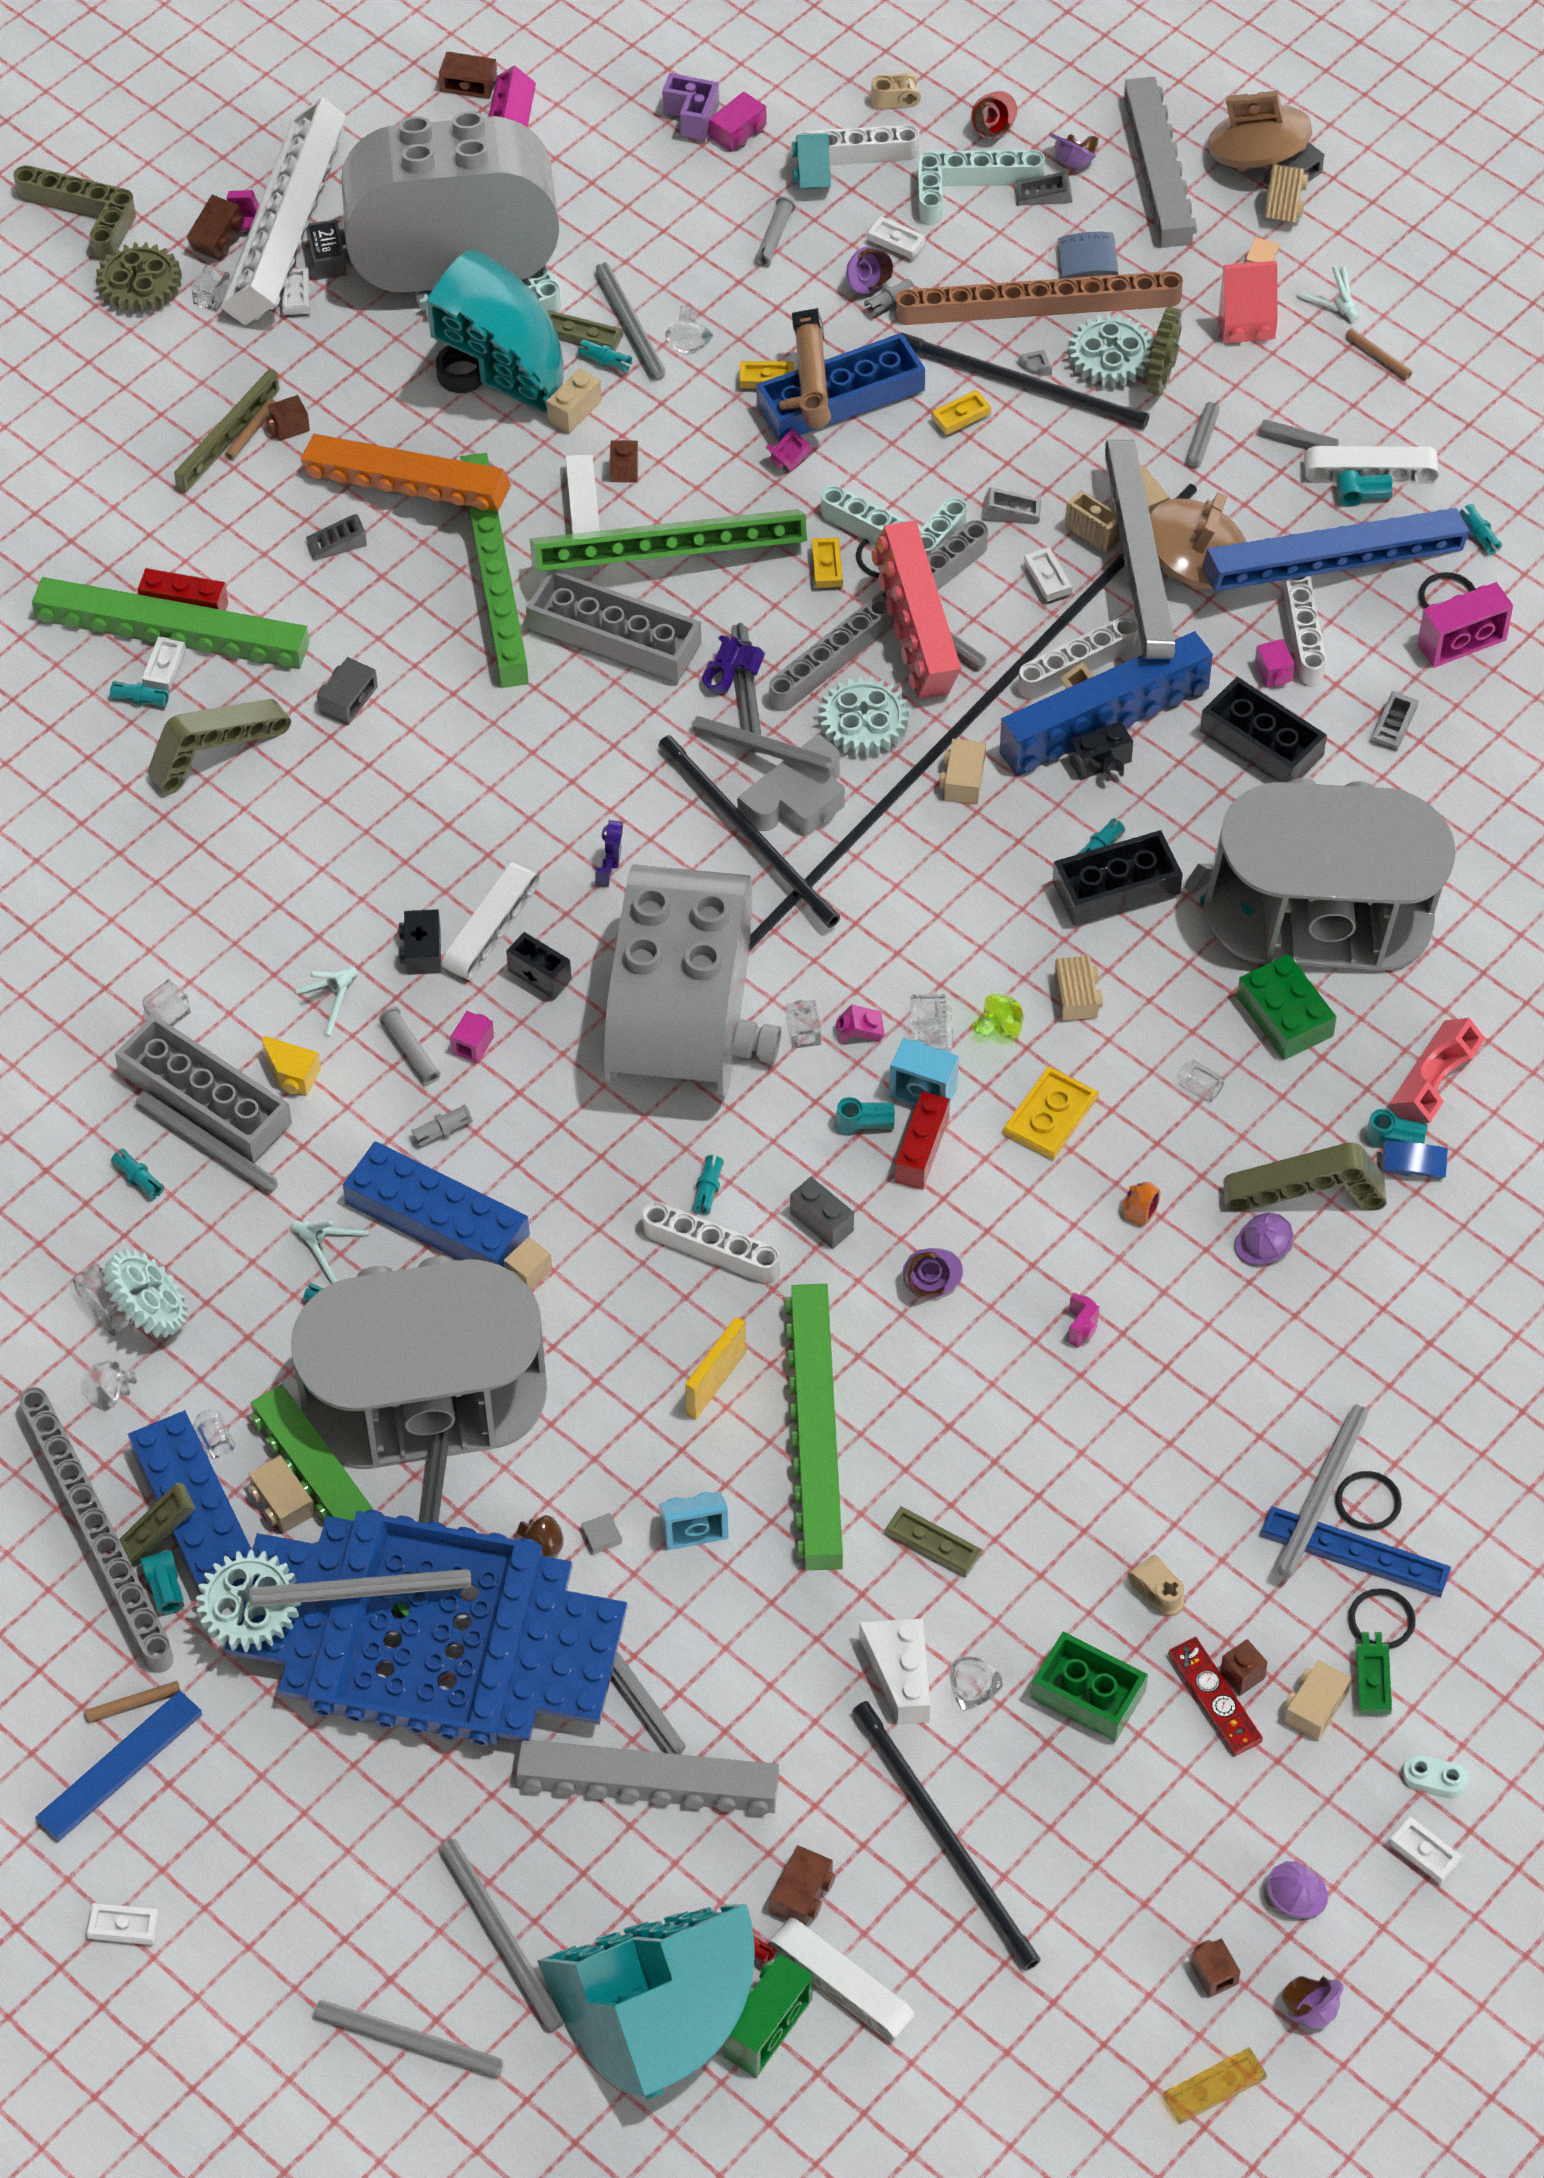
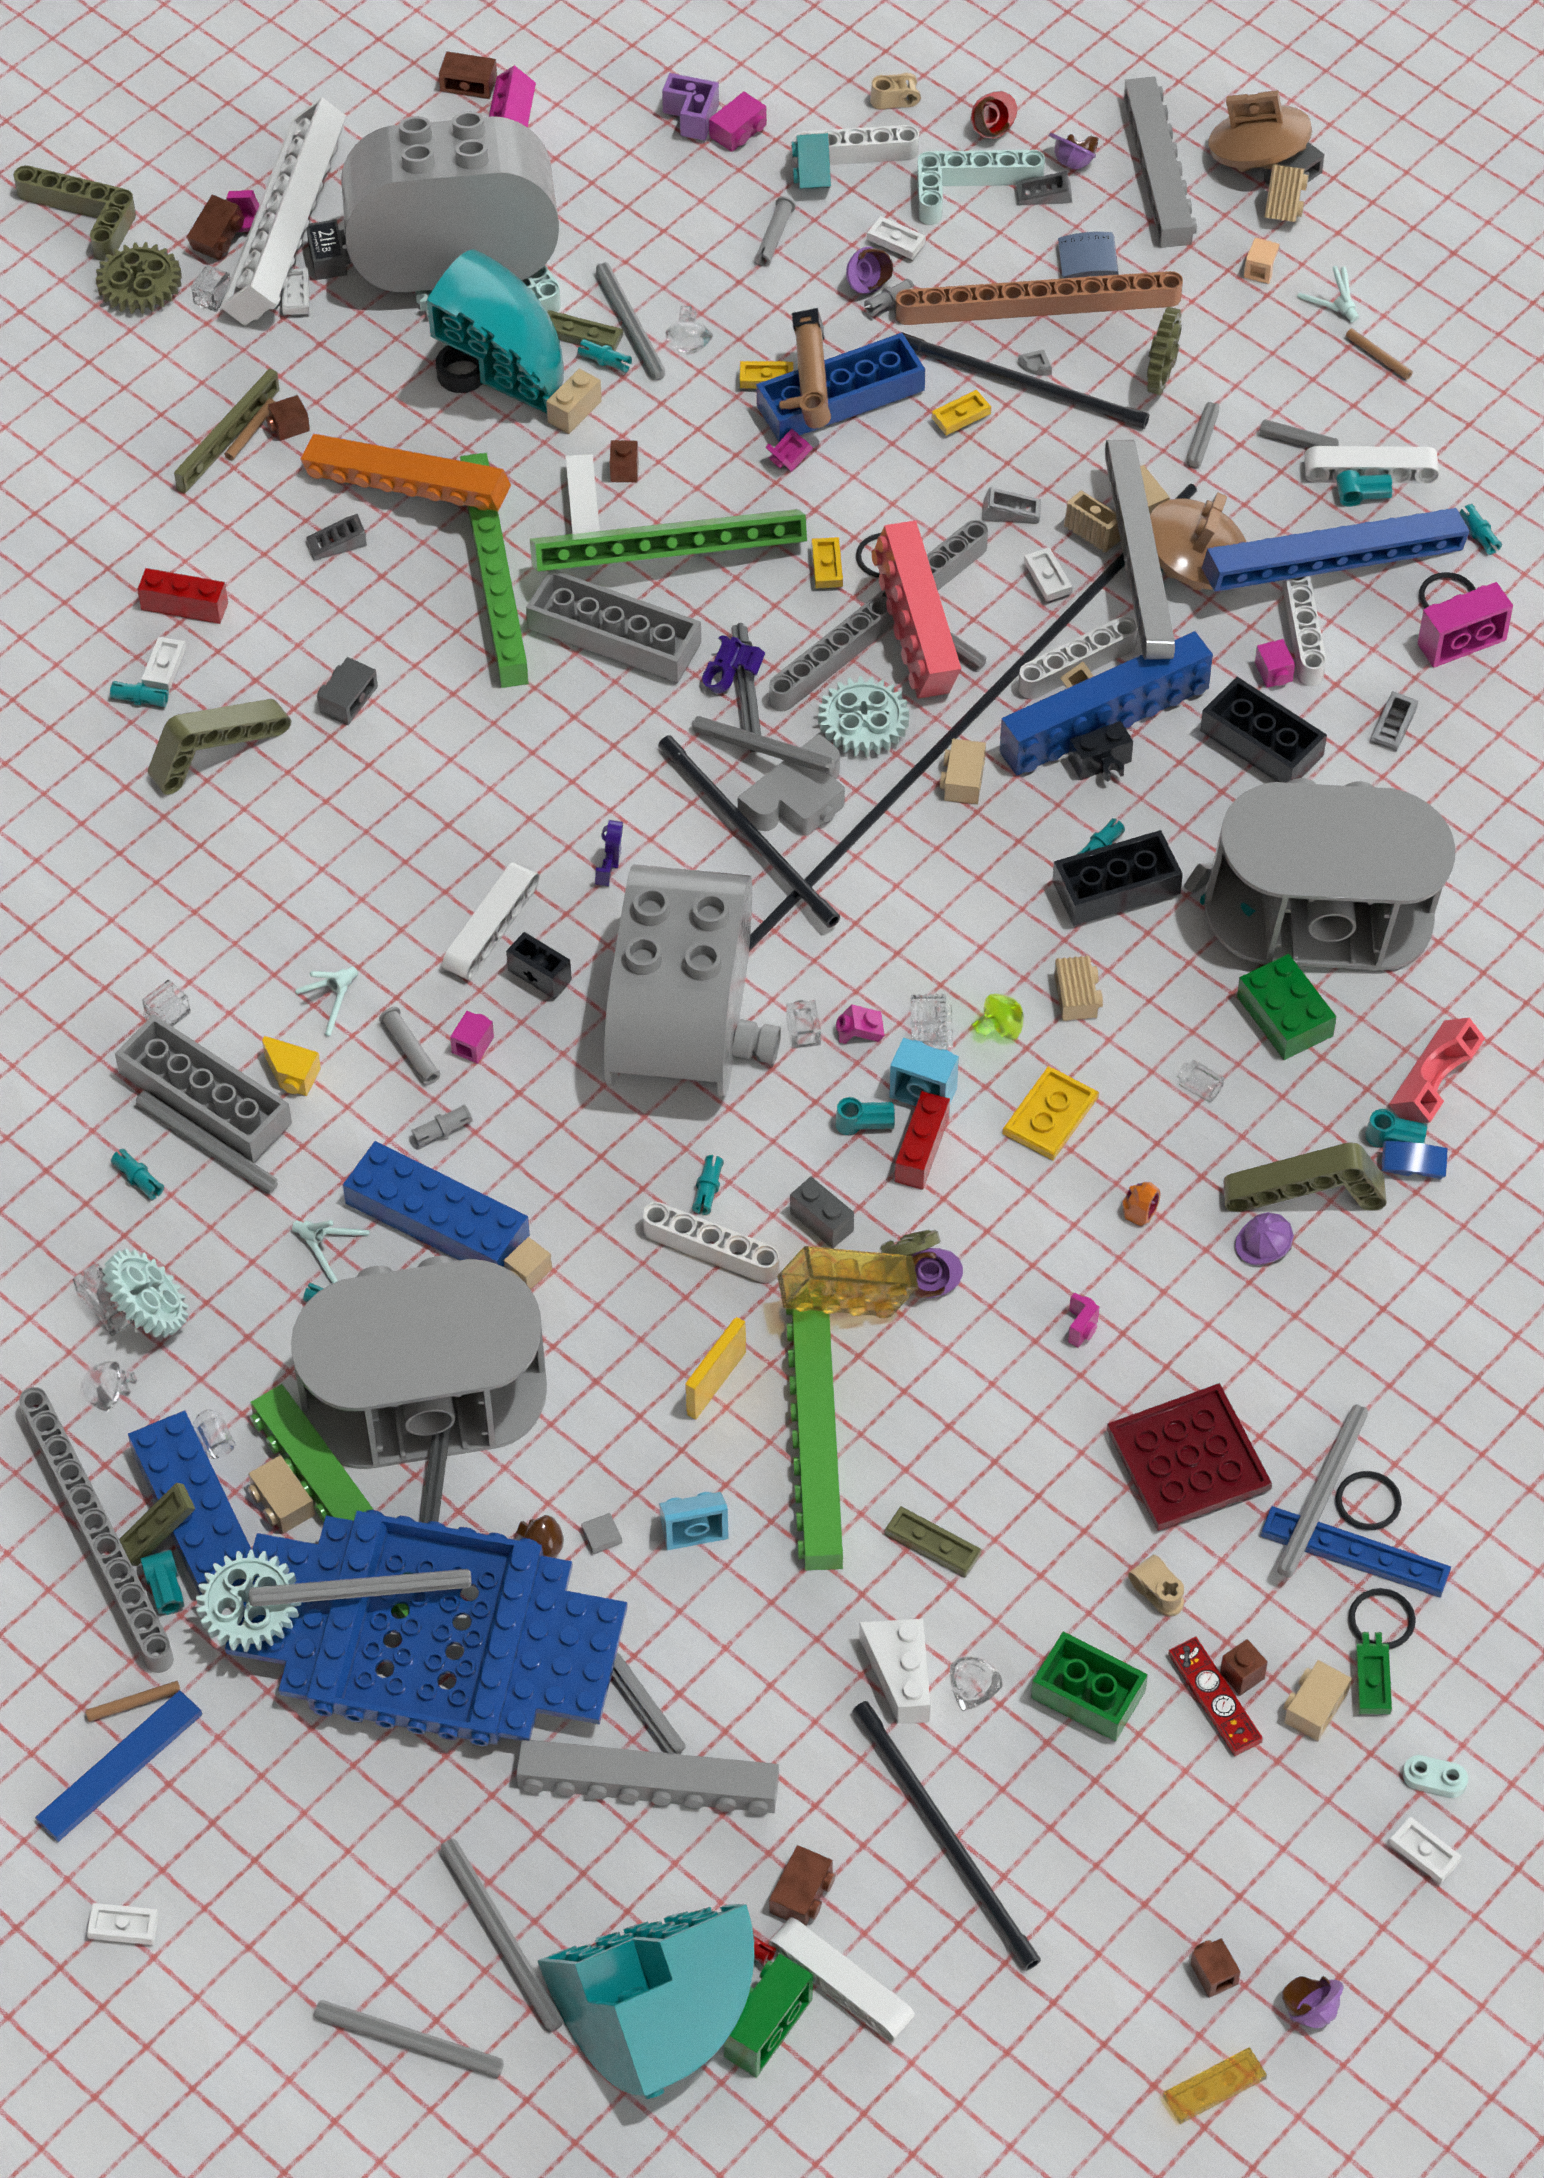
bright green brick [32,577,310,669] -> none
black brick [399,909,441,975] -> none
light aqua beam [821,485,967,554] -> none
light aqua gear [1068,314,1153,388] -> none
coral slope [1218,260,1278,343] -> none
medium lavender piece [1265,1861,1328,1918] -> none
none -> clear yellow brick [777,1246,919,1318]
none -> olive tile [880,1230,941,1259]
none -> dark red plate [1107,1383,1272,1531]

